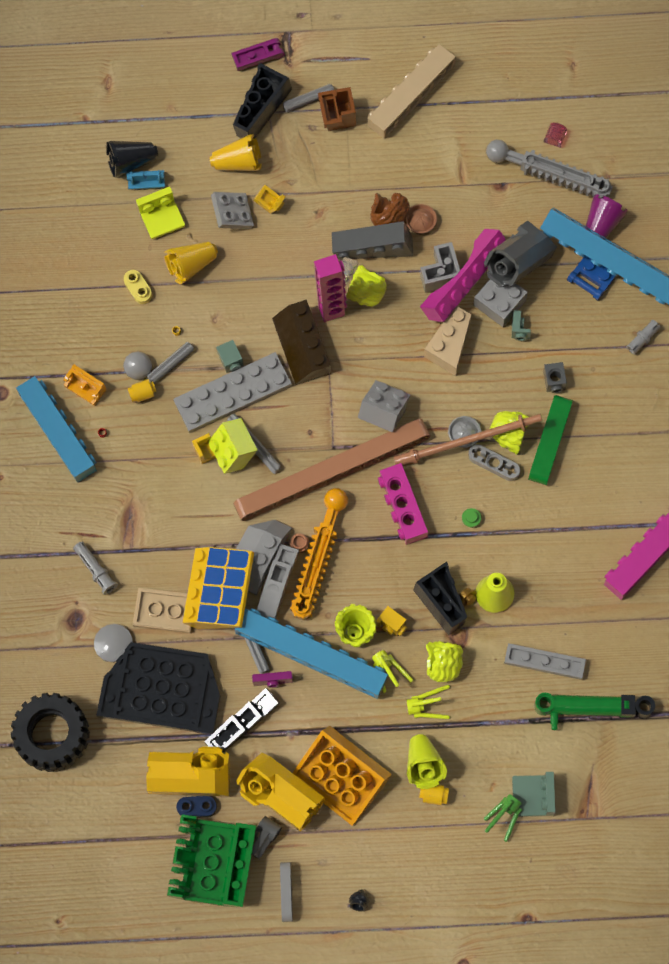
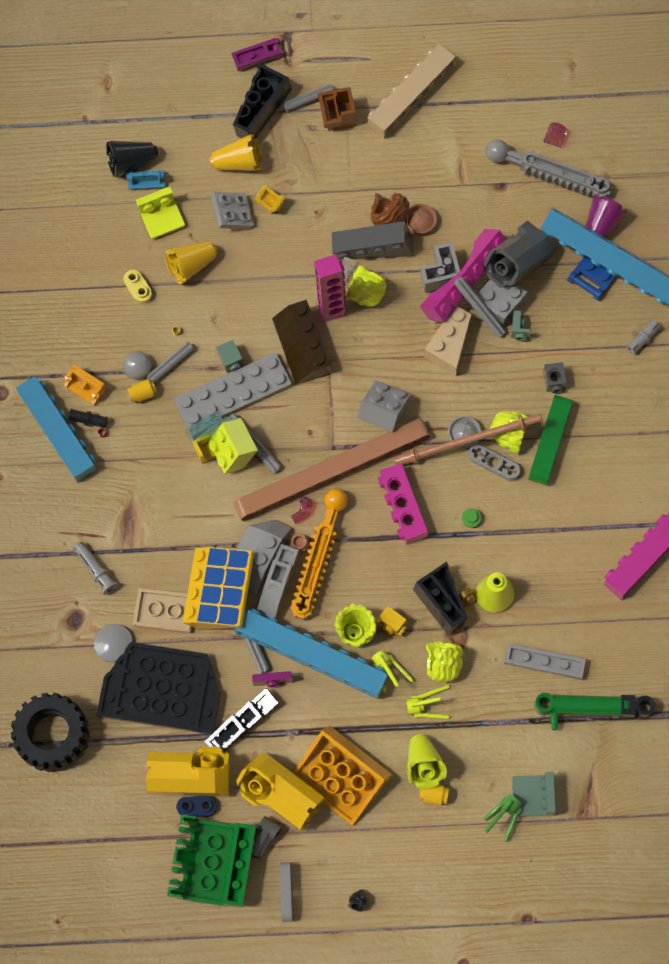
none -> black pin [68,408,108,429]
none -> clear light blue plate [185,411,224,442]
none -> clear pink arm [291,497,313,524]
none -> light grey axle [454,277,506,337]

